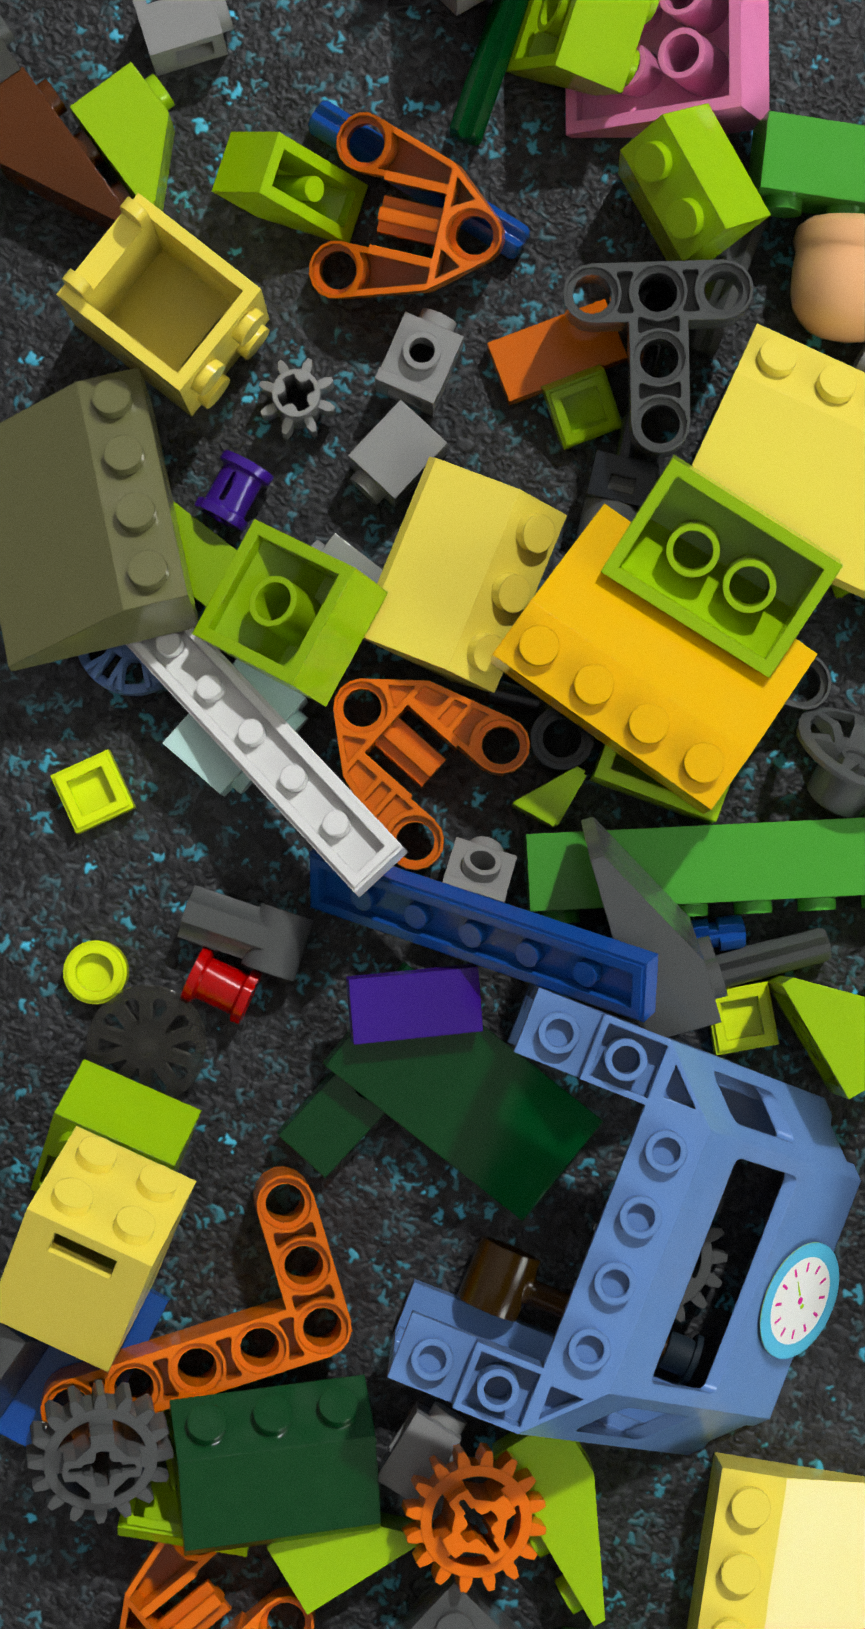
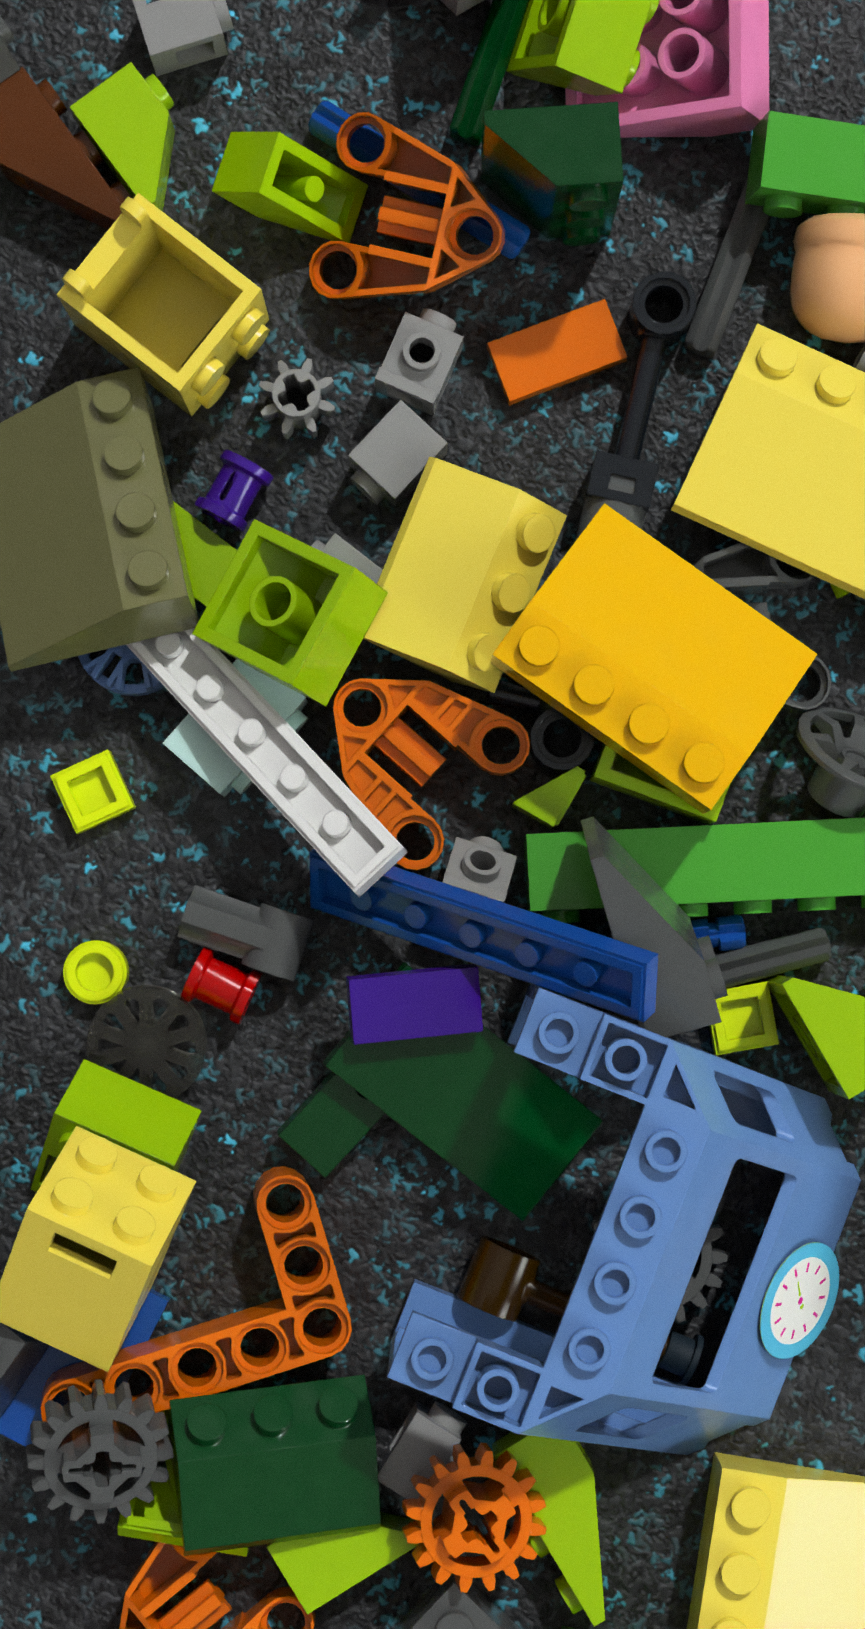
lime tile [541,364,622,450] -> none
dark grey beam [562,259,754,459] -> none
lime slope [601,455,843,678] -> none
lime slope [618,103,771,261] -> none
none -> dark green slope [480,102,623,246]

